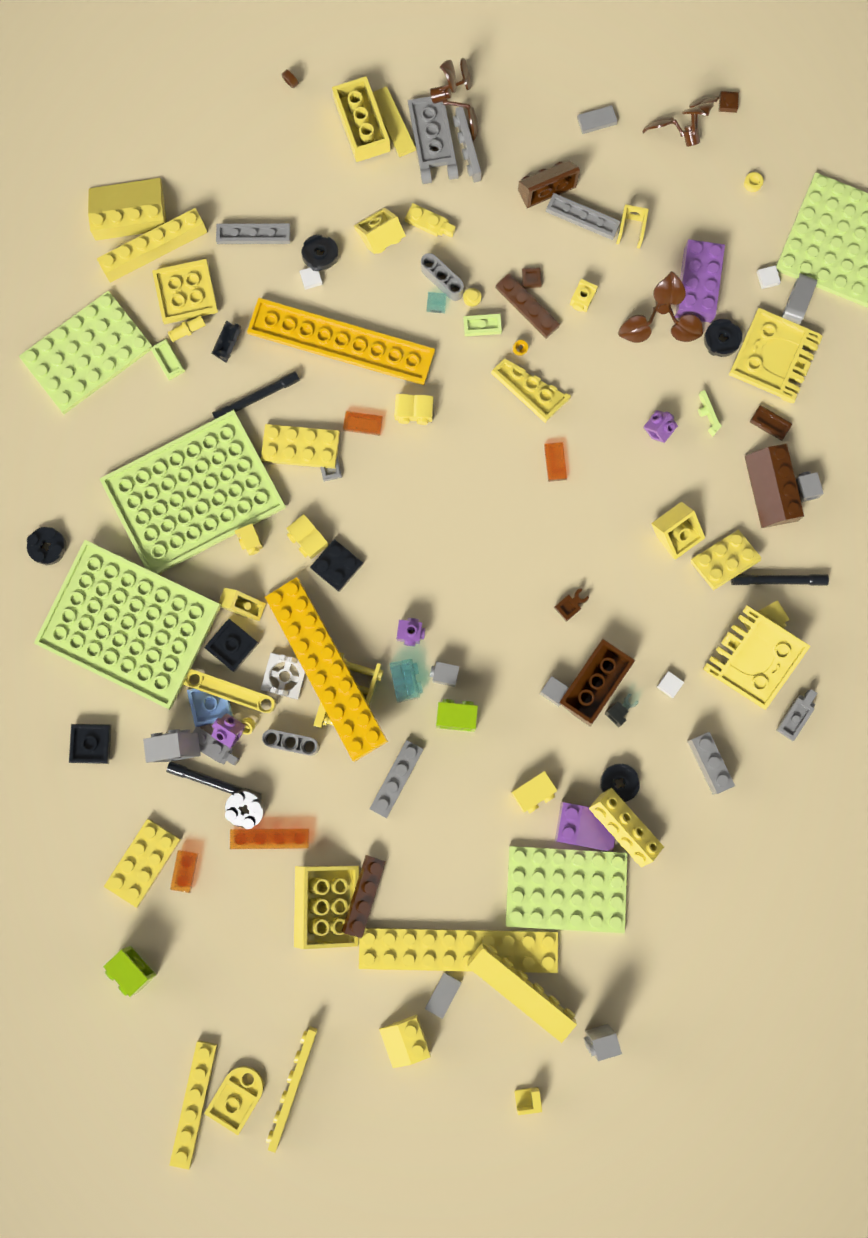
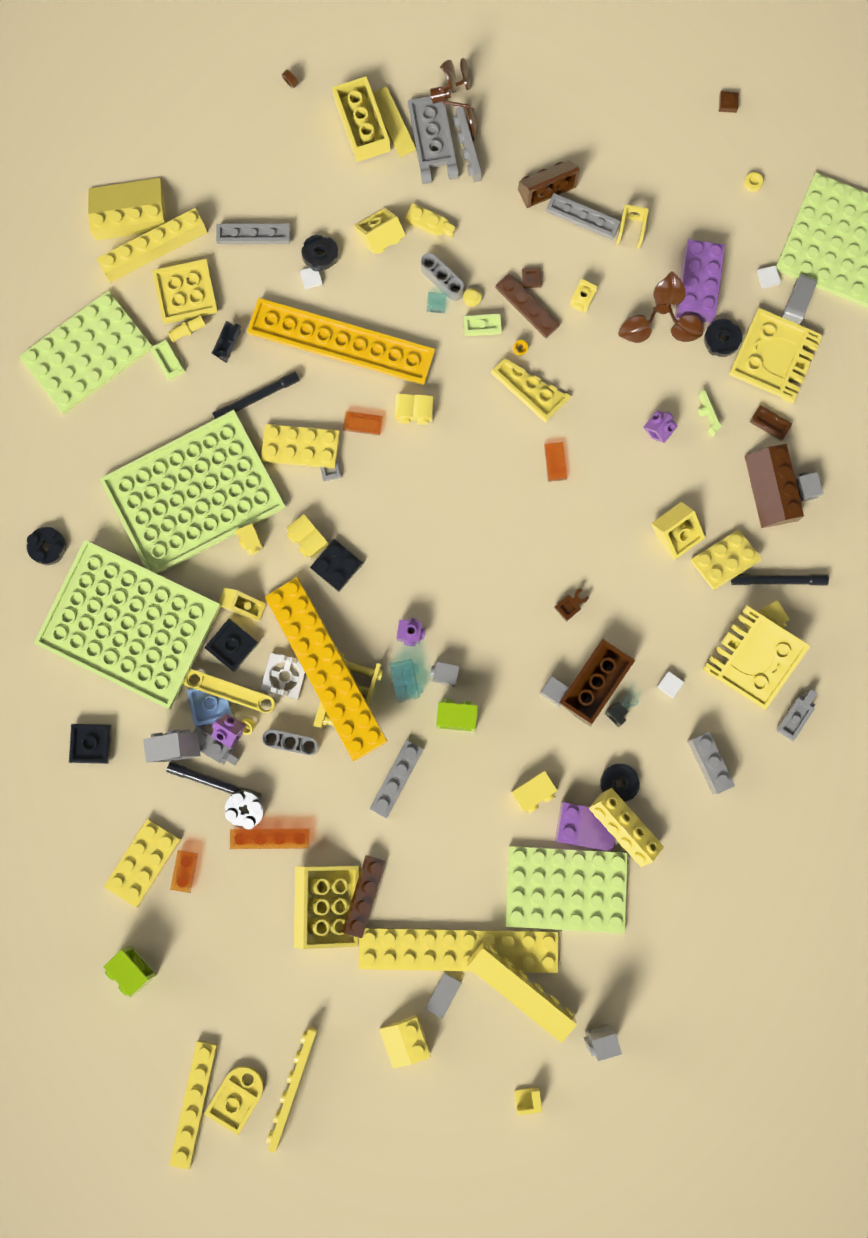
light grey tile [577,105,617,134] -> none
reddish brown plant [642,96,719,147] -> none

